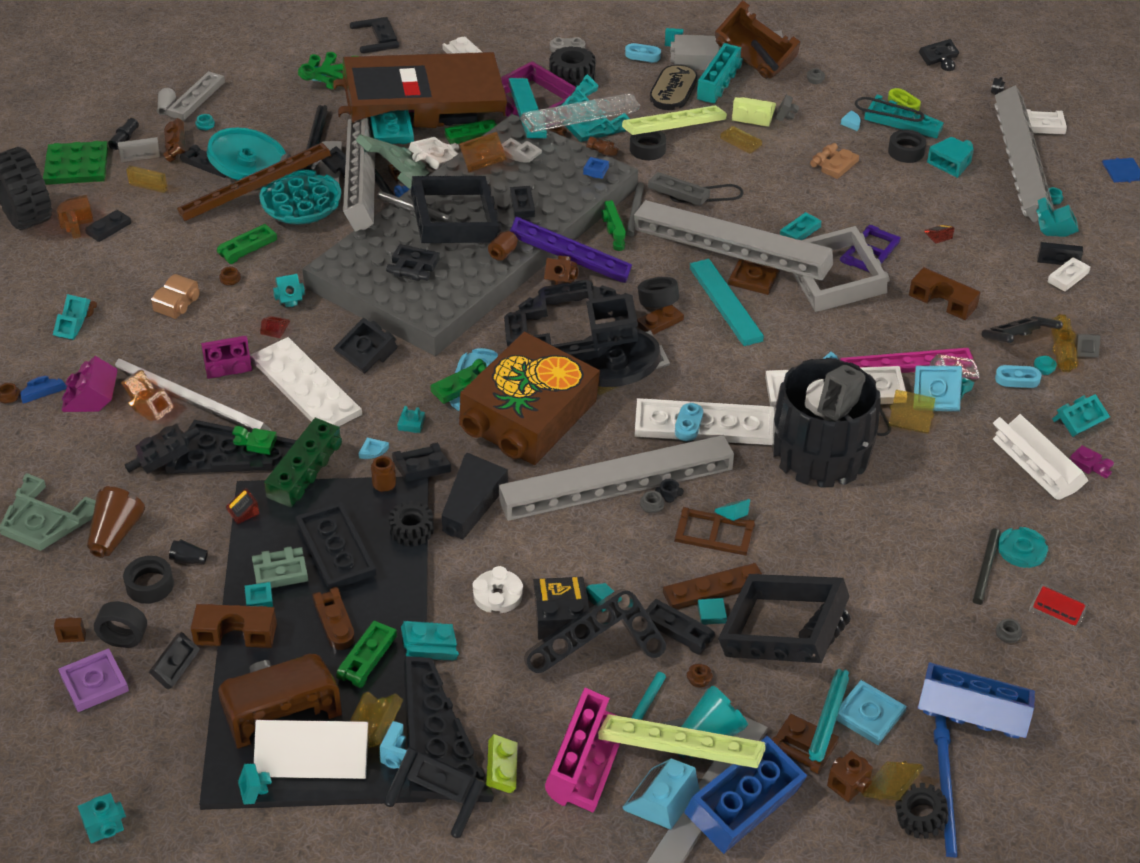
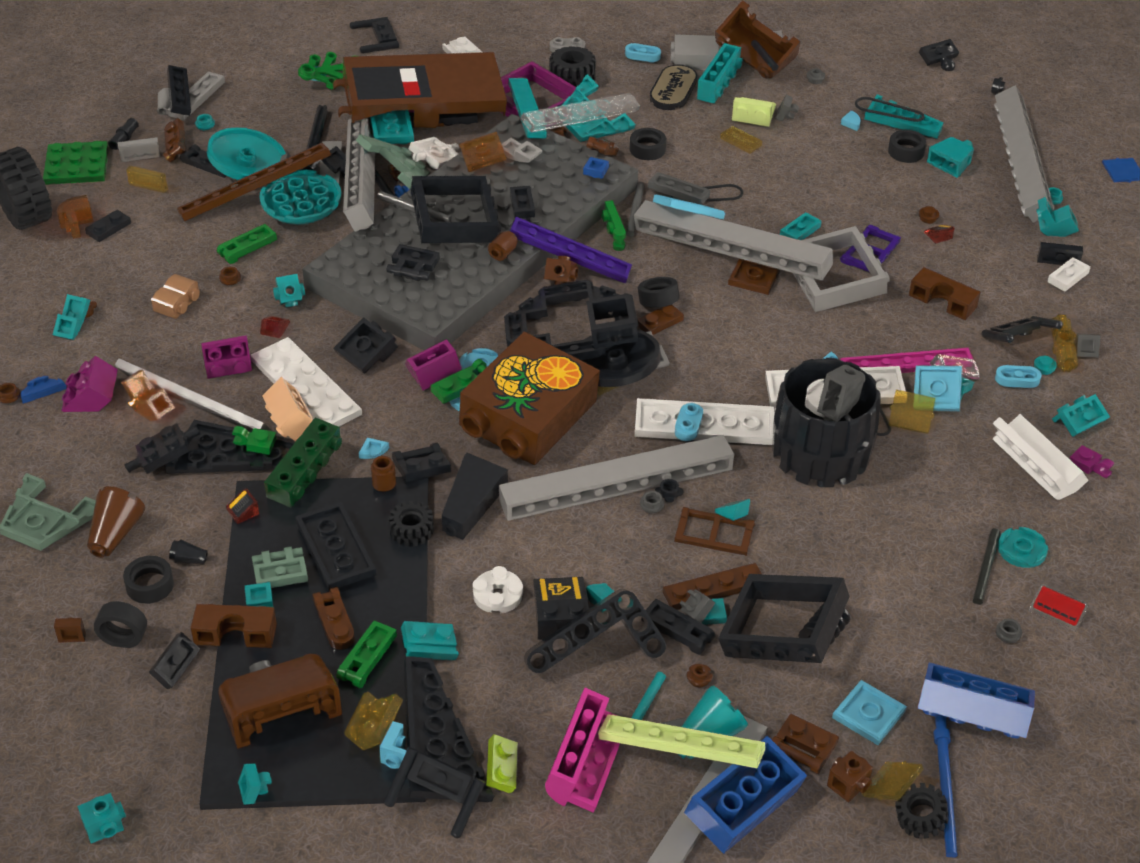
medium lavender plate [58,648,129,712] -> none
white tile [254,720,368,779] -> none
teal tile [397,406,425,433] -> none
green plate [444,120,497,144] -> none
yellowish green tile [622,105,727,135] -> none
medium azure slope [623,758,700,830] -> none
teal tile [665,28,684,47] -> none
teal tile [690,259,764,346] -> none
teal axle [809,669,849,762] -> none
medium nougat plate [810,143,859,179] -> none
lime plate [888,88,921,111] -> none
white plate [1027,109,1067,134] -> none
none -> black tile [167,65,191,116]
none -> light nougat brick [262,377,313,441]
none -> magenta slope [405,339,462,391]
none -> medium azure tile [653,194,725,220]
none -> dark grey tile [680,589,715,623]
none -> reddish brown plate [919,206,939,224]

